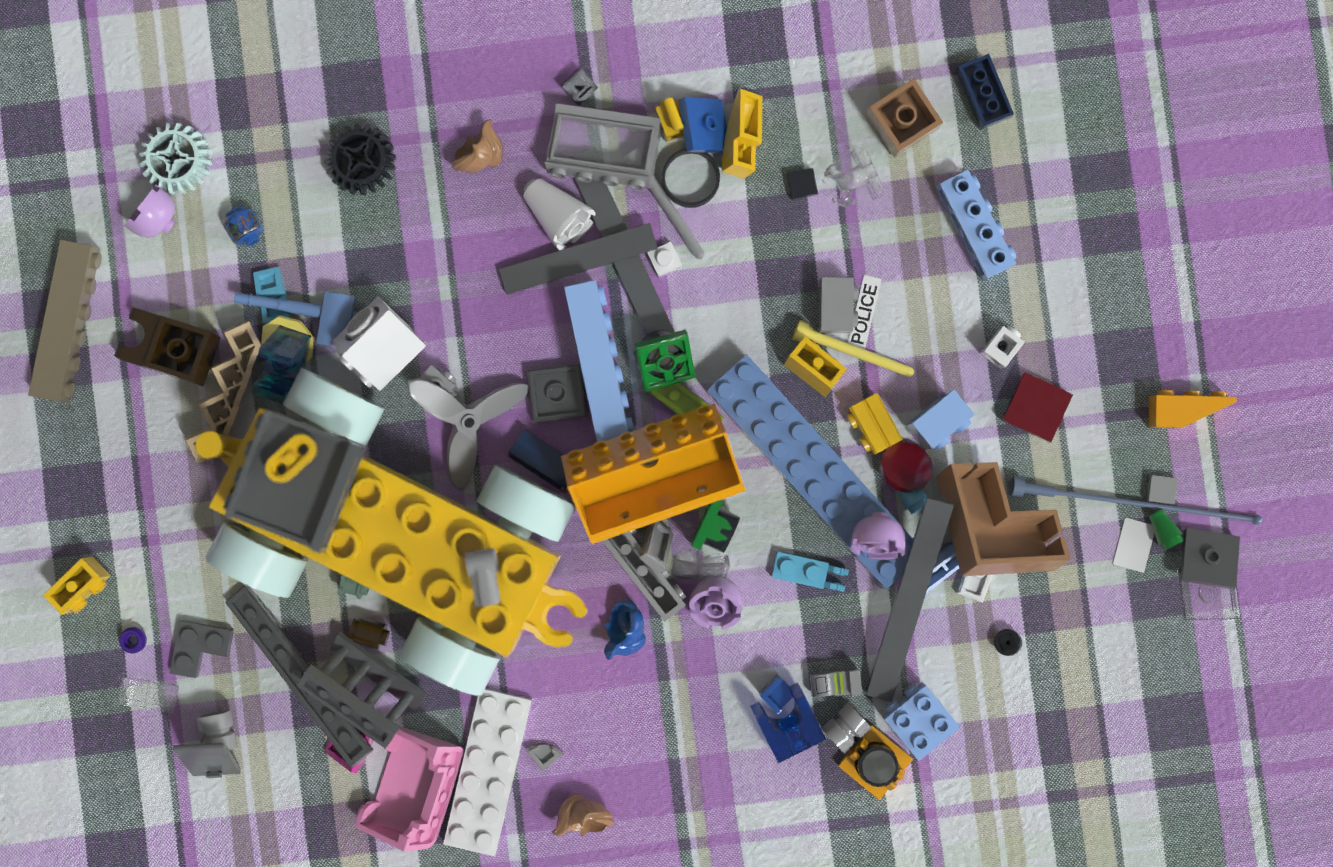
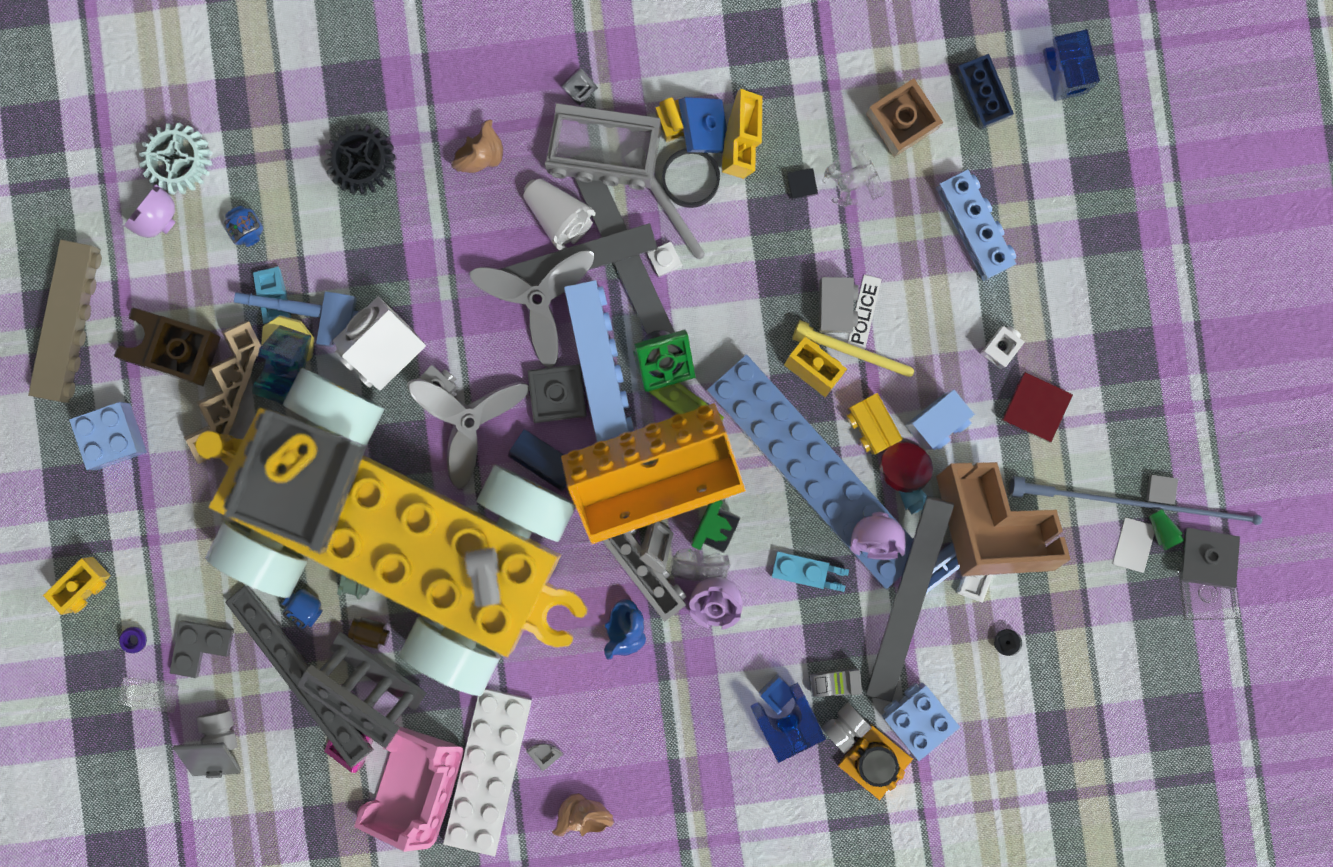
light orange slope [1148,390,1237,428] -> none
none -> light blue brick [69,402,147,470]
none -> blue head [282,589,323,628]
none -> light grey piece [470,250,594,368]
none -> clear blue piece [1043,29,1100,101]

